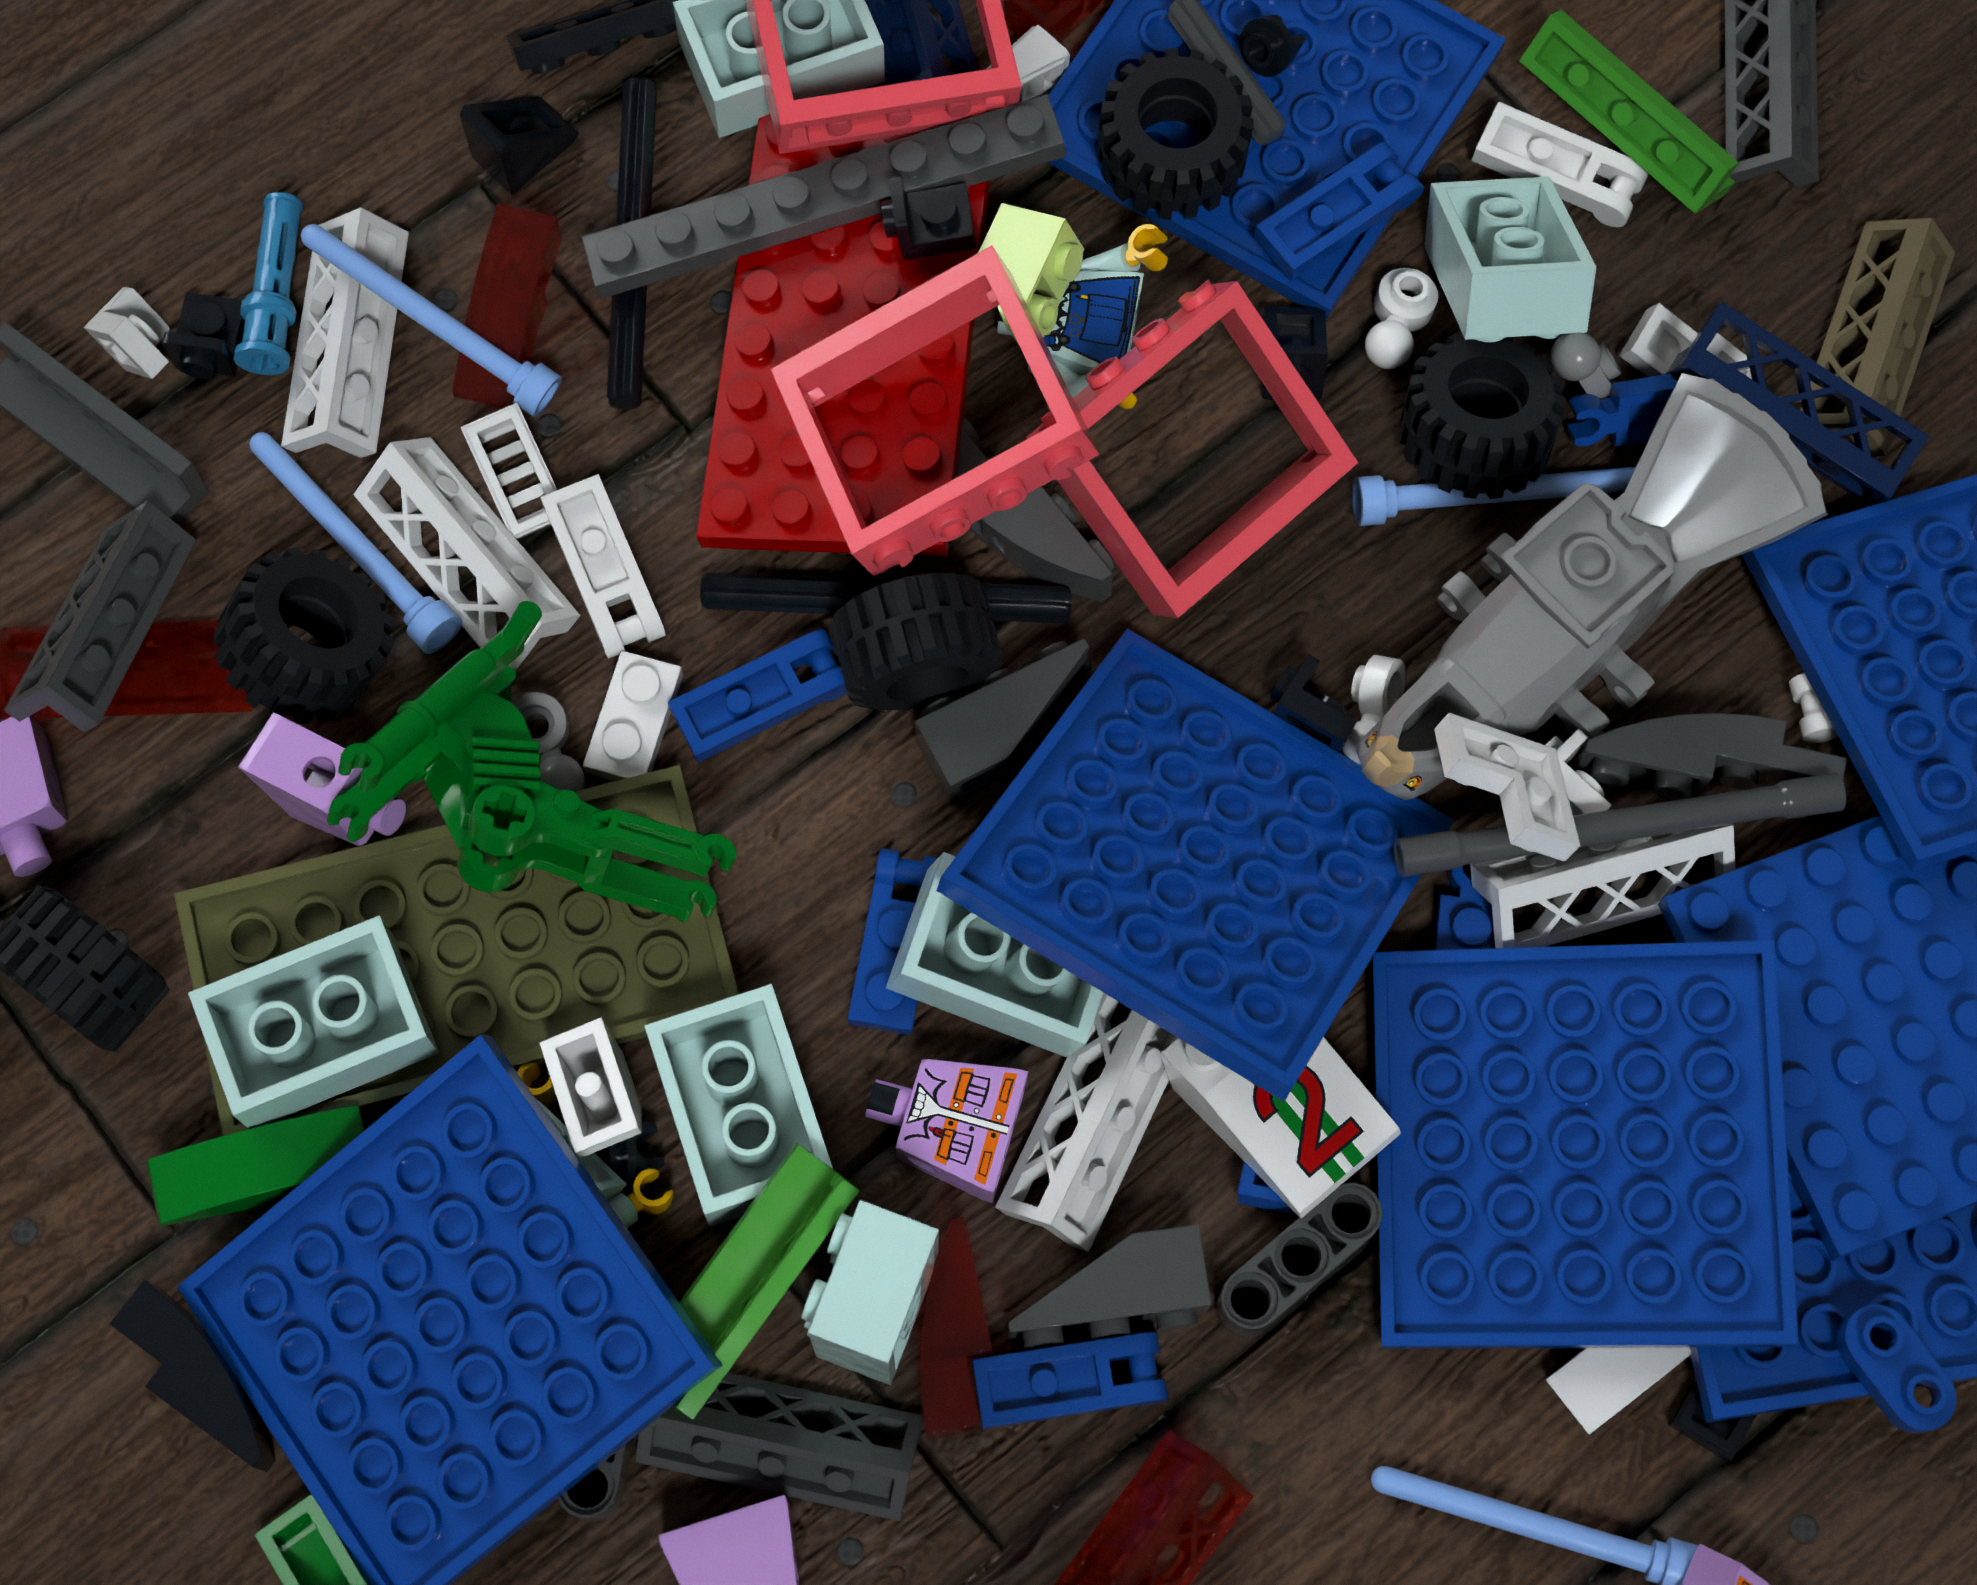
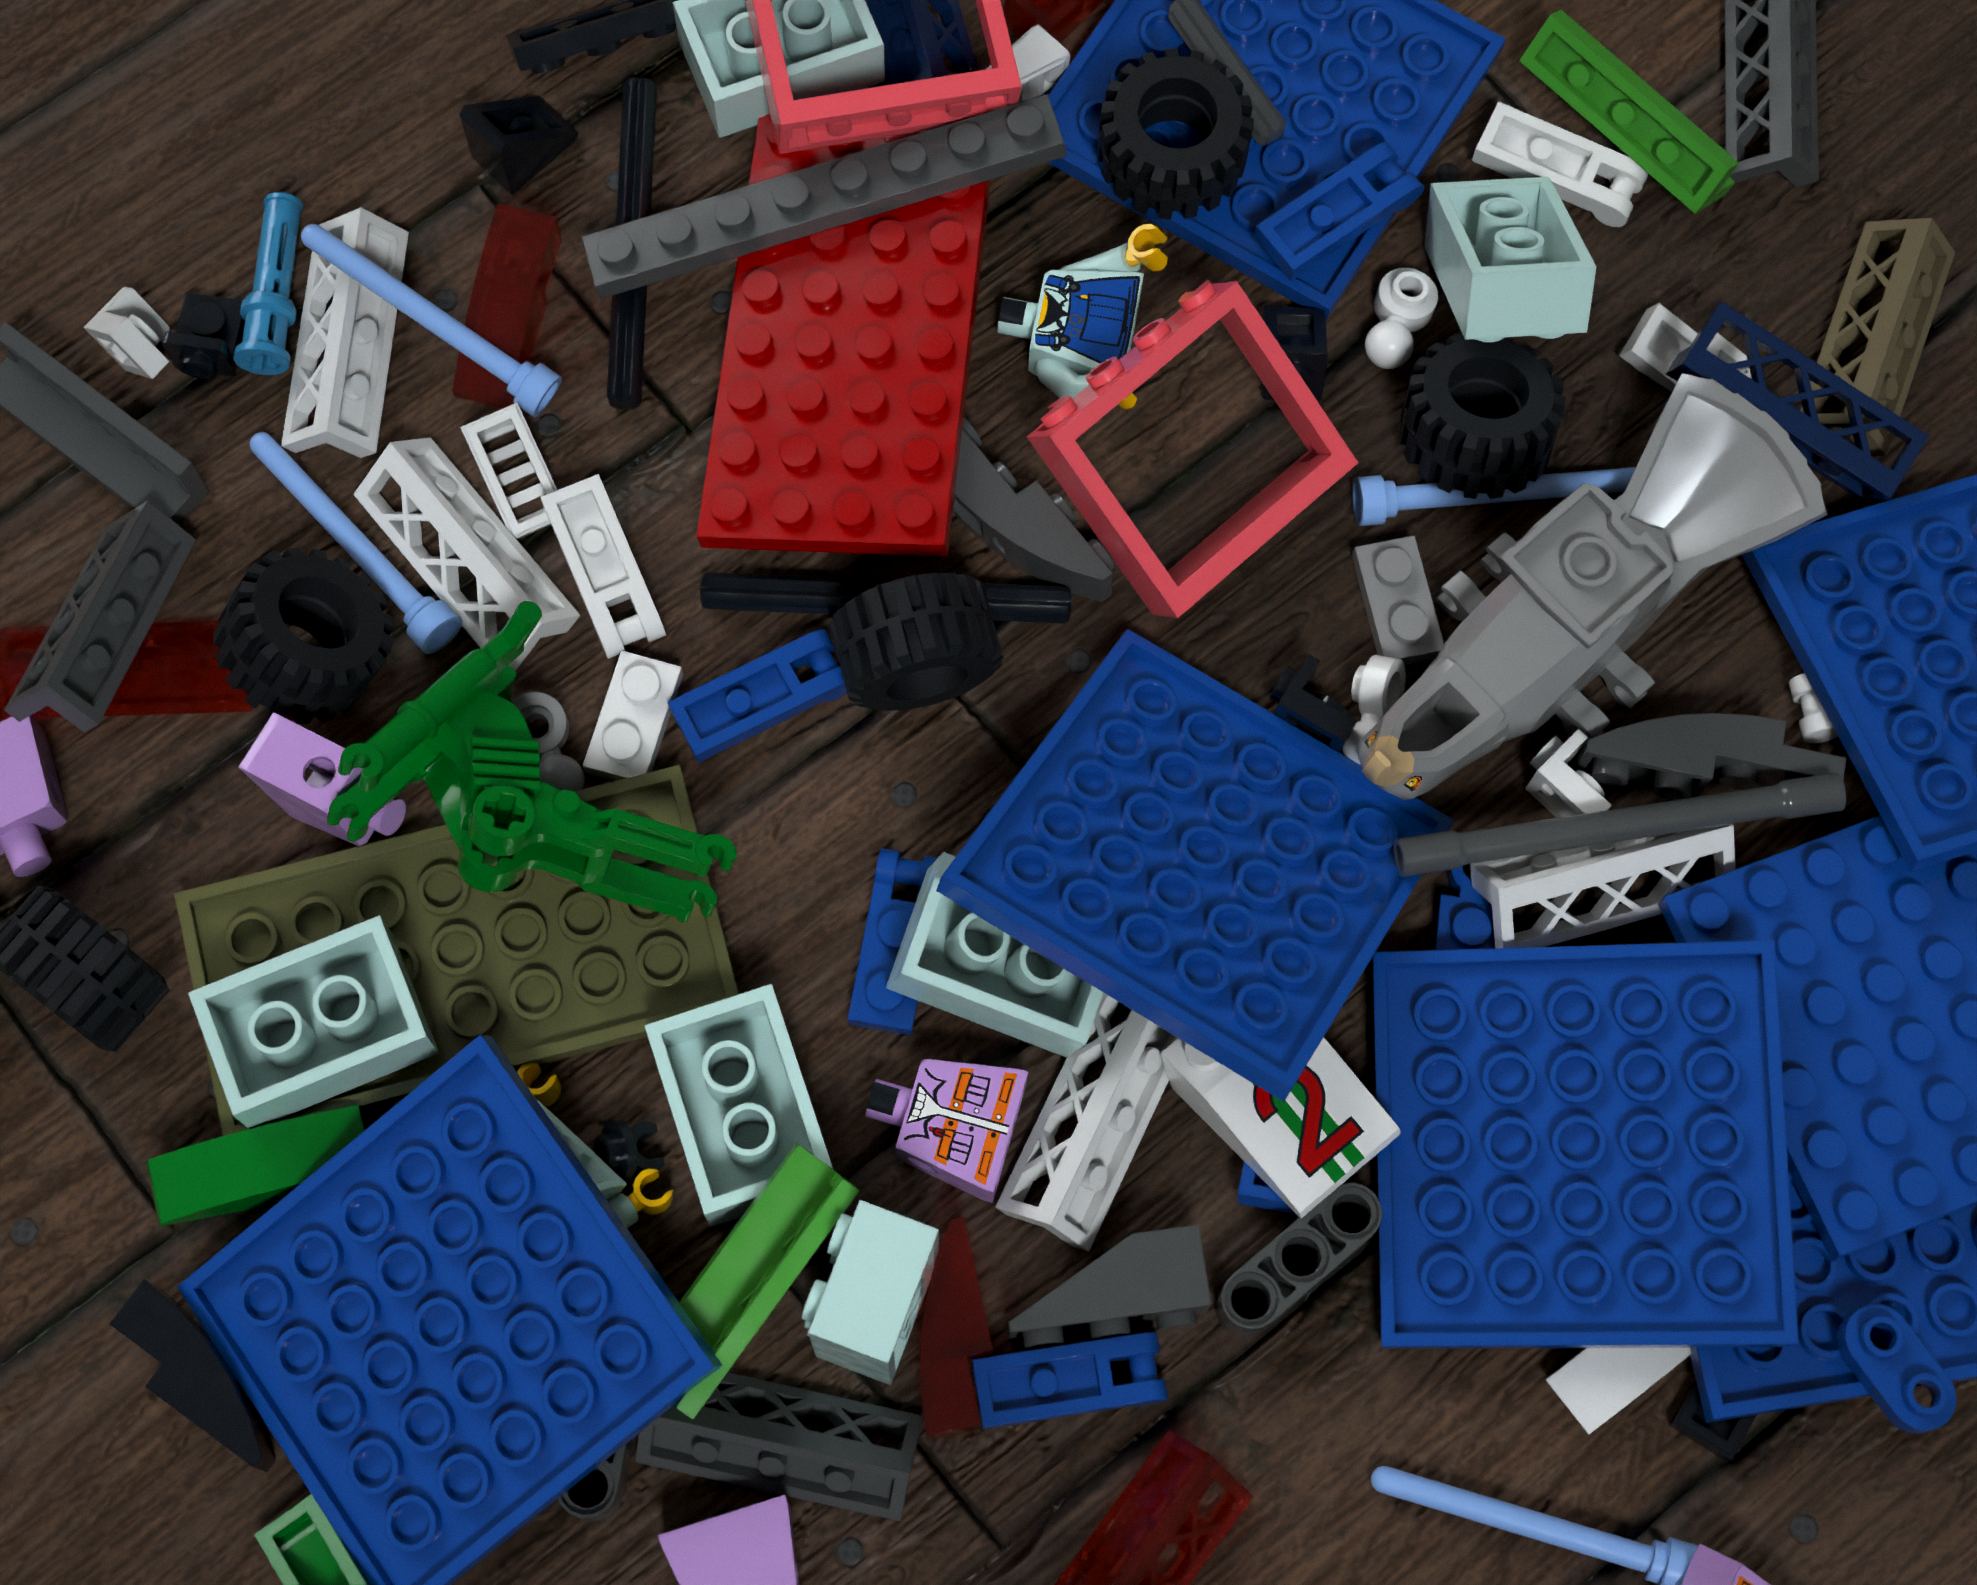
white slope [540,1017,642,1159] -> none
coral window [770,245,1100,577] -> none
black bracket [881,175,977,260] -> none
dark grey slope [915,638,1089,804] -> none
yellowish green slope [978,203,1085,341] -> none
black plate [1239,14,1306,77] -> none
white plate [1434,713,1580,862] -> none
light grey plate [1550,333,1622,399] -> none
blue plate [1567,373,1676,447] -> none
none -> light grey plate [1351,535,1444,665]

